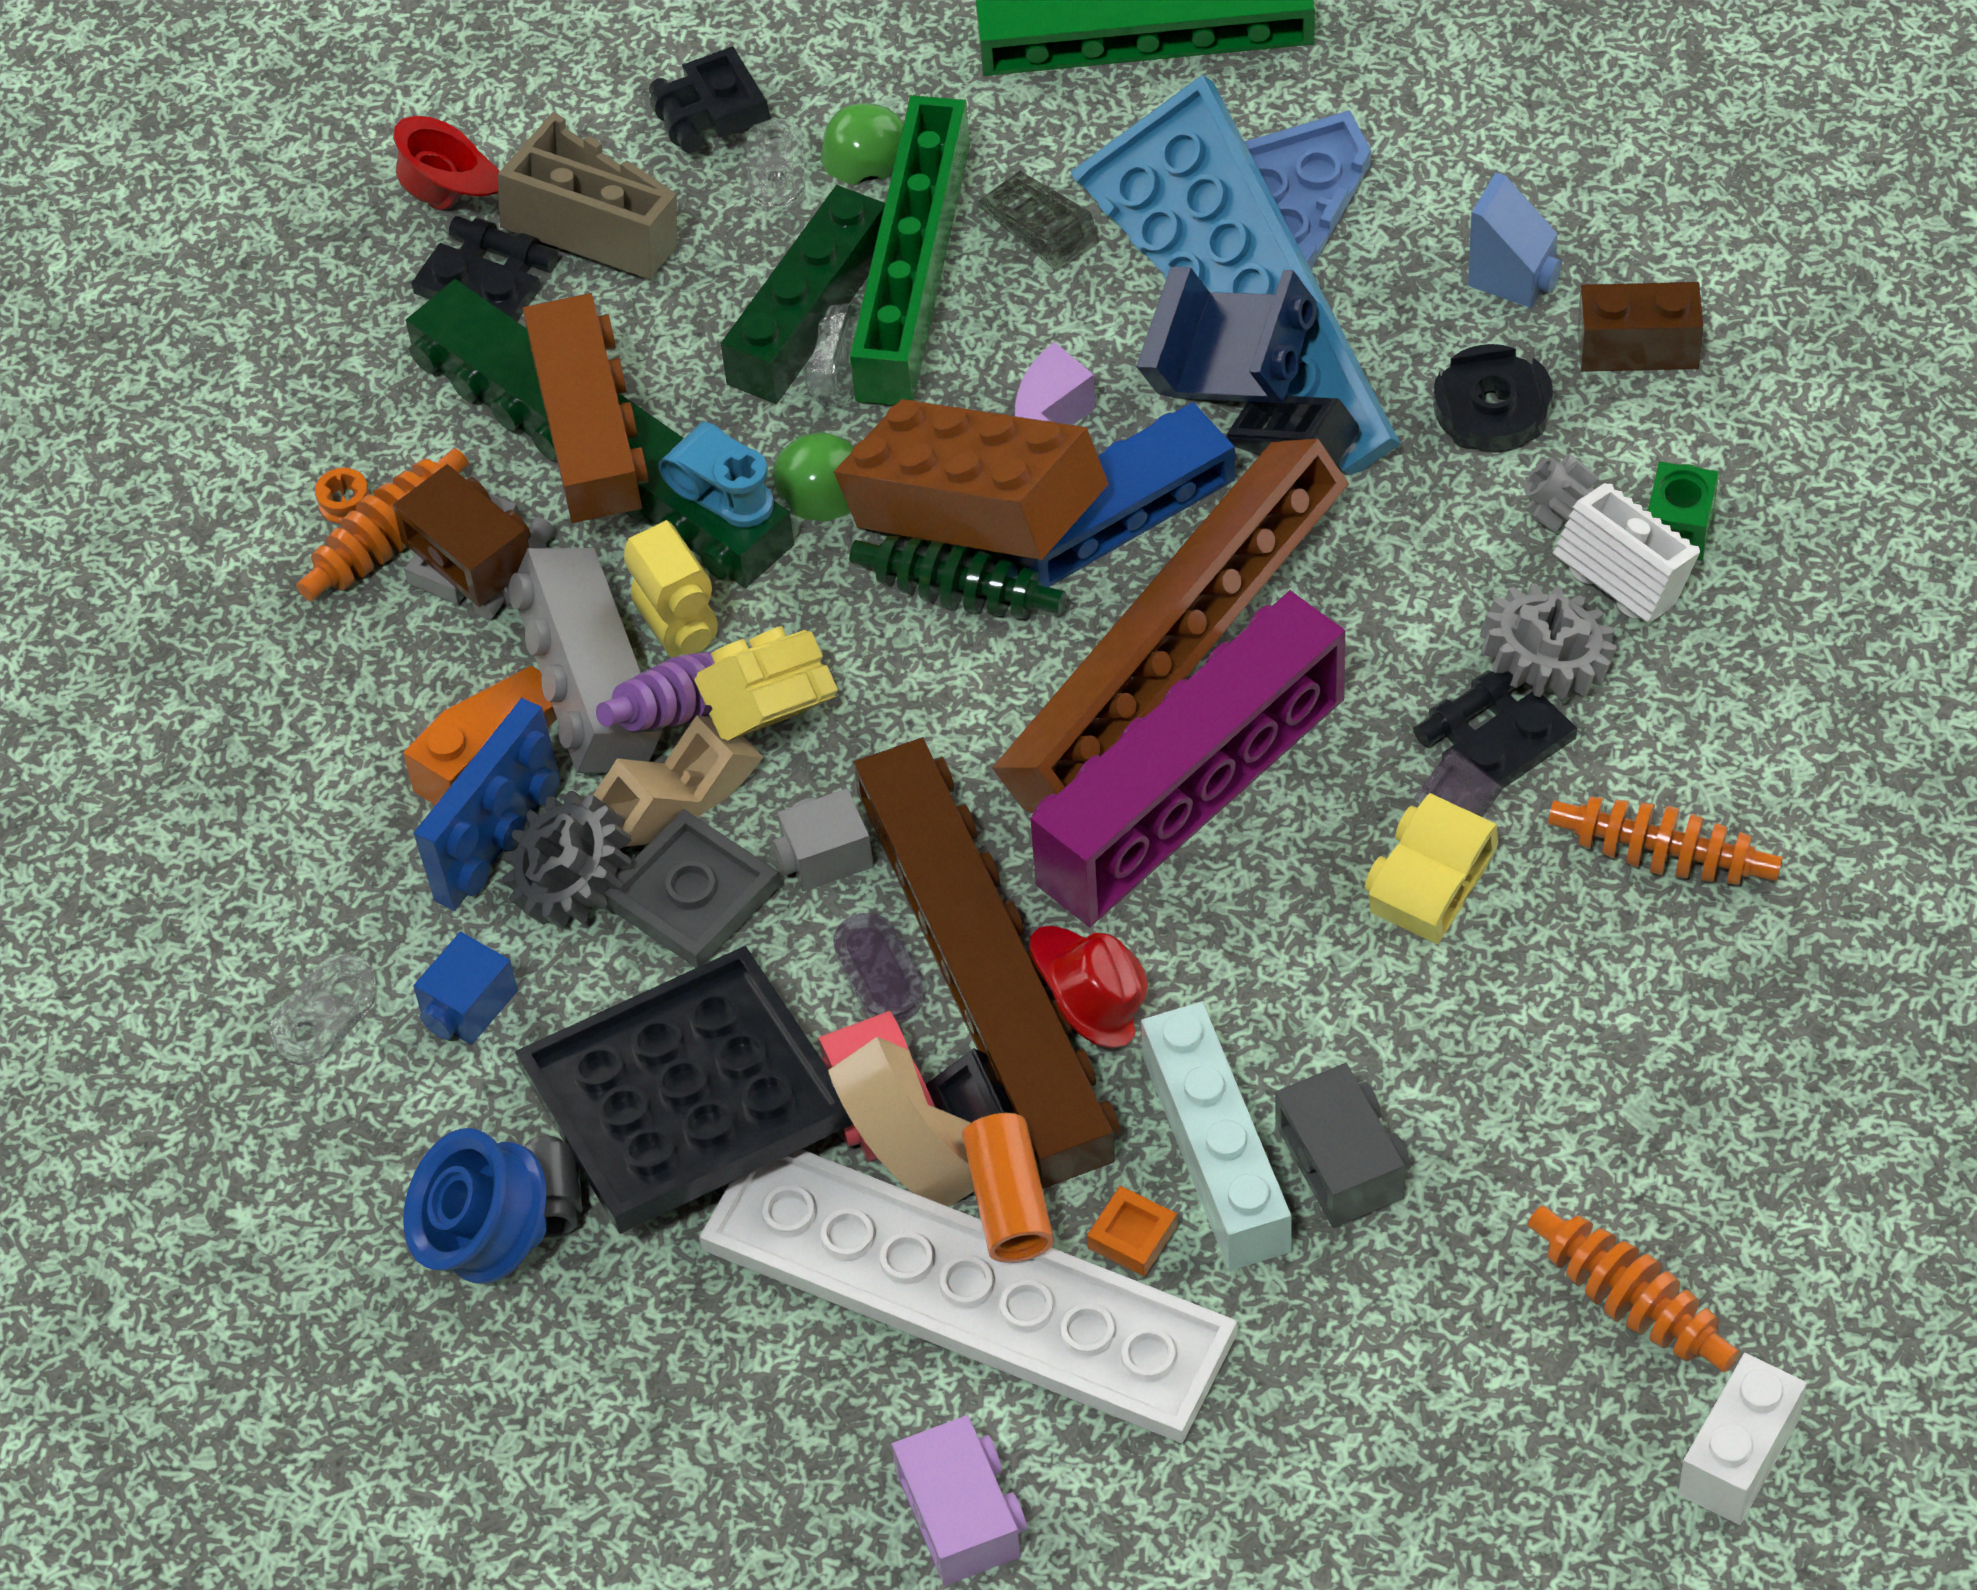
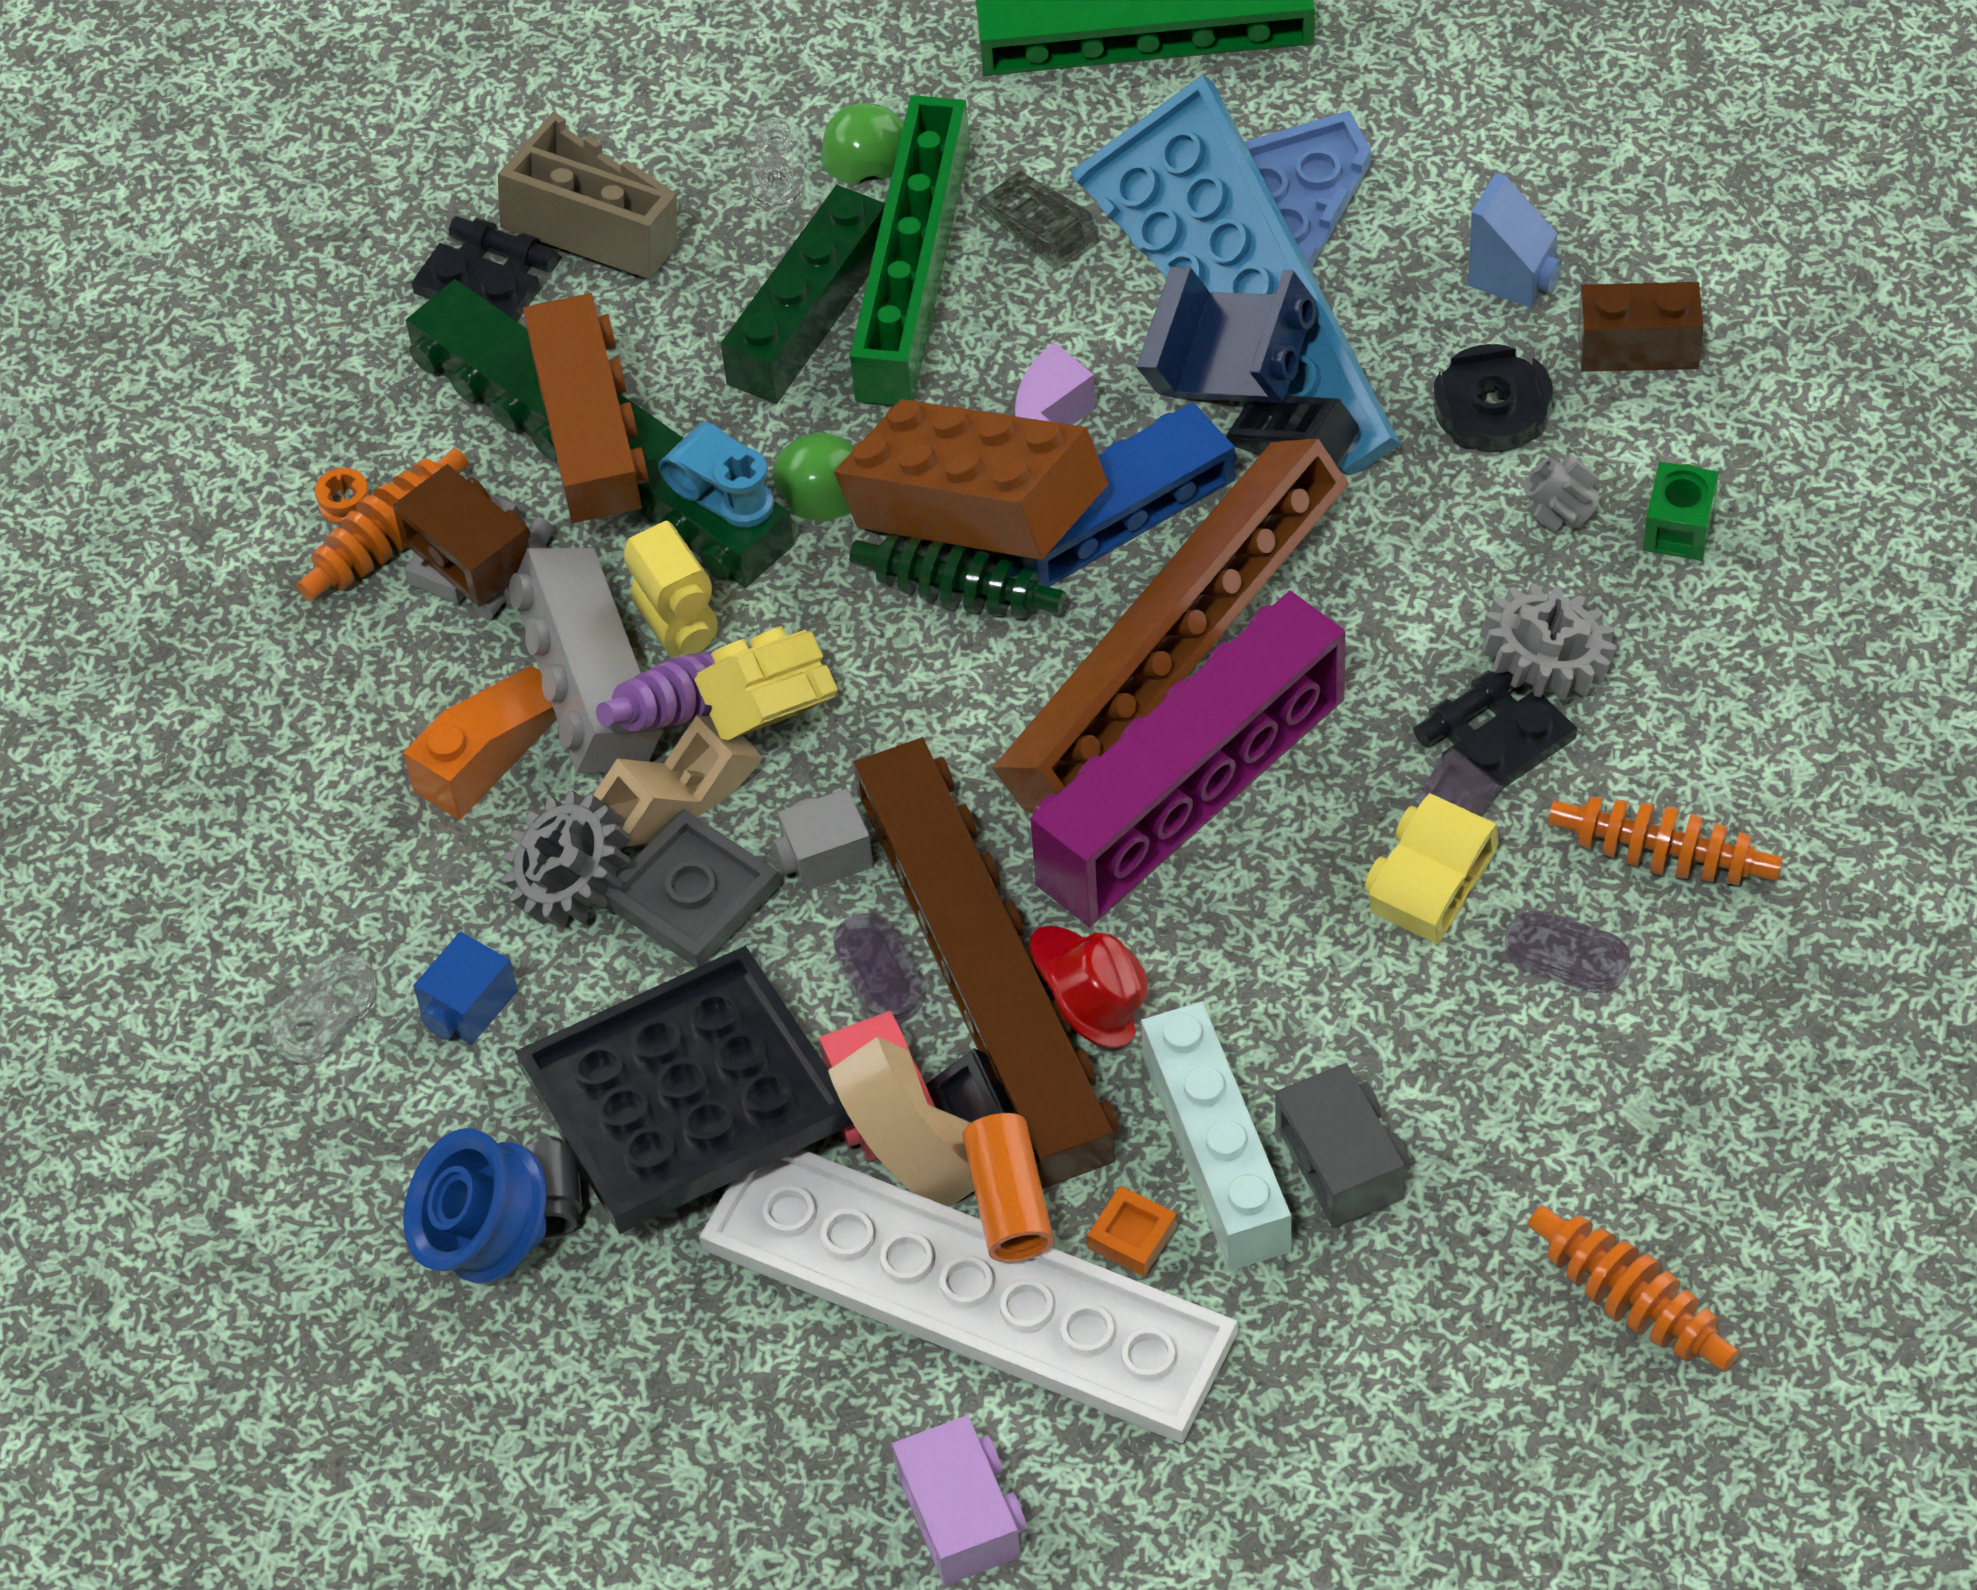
red piece [393,115,500,210] -> none
blue plate [413,697,560,911] -> none
black plate [649,46,771,153] -> none
clear plate [805,303,861,407] -> none
white brick [1552,483,1700,624] -> none
white brick [1678,1352,1807,1525] -> none
none -> clear purple tile [1505,911,1630,993]

